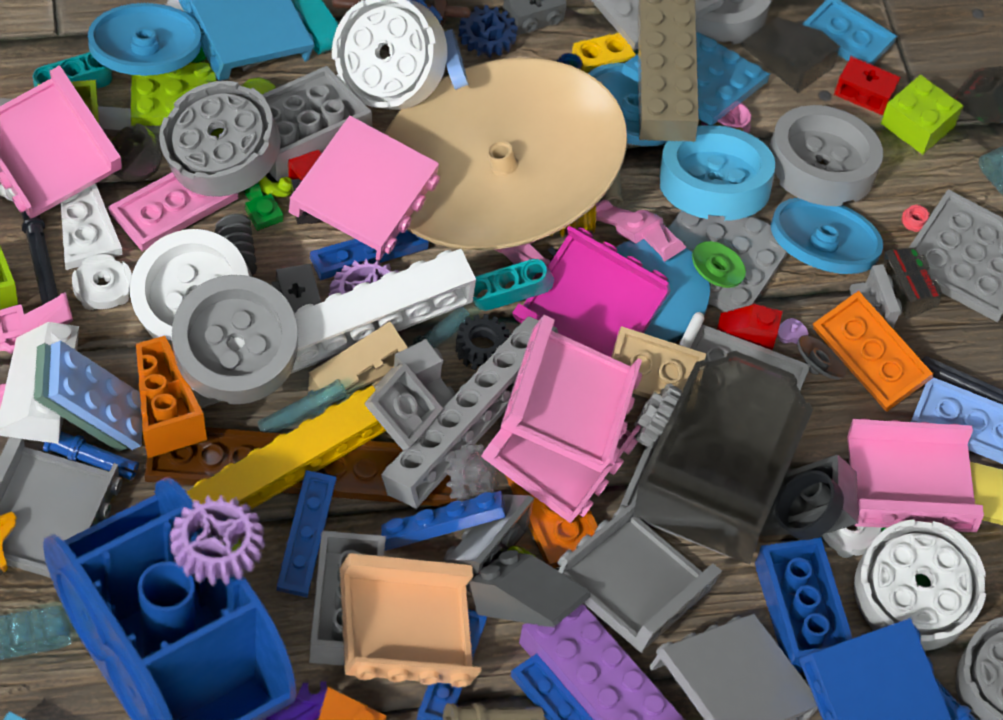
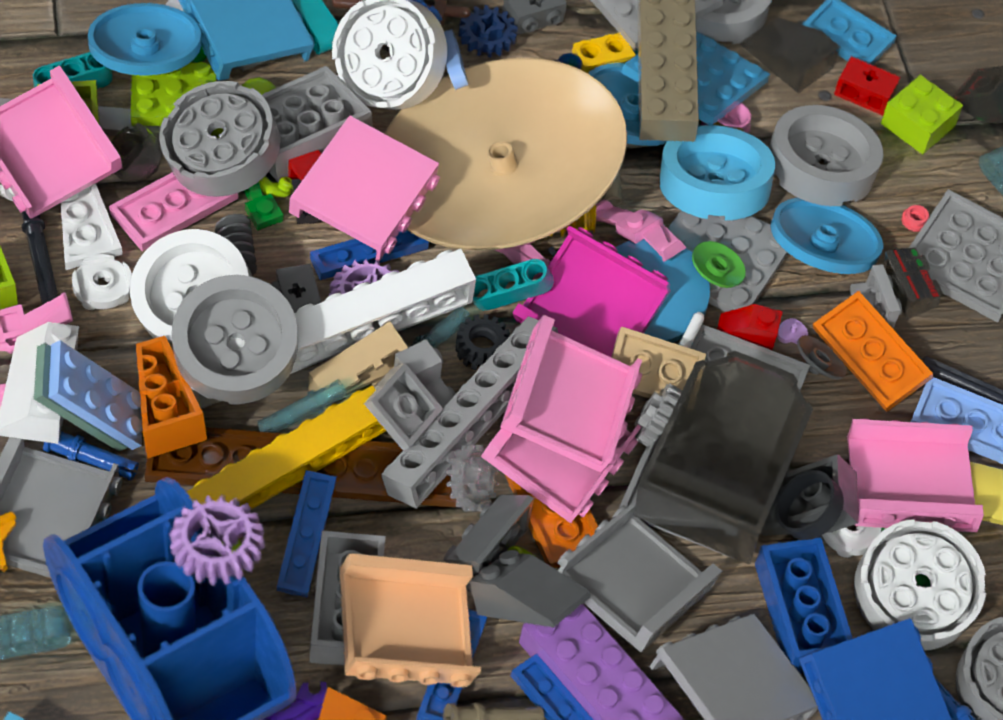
blue plate [381,491,505,551] -> none

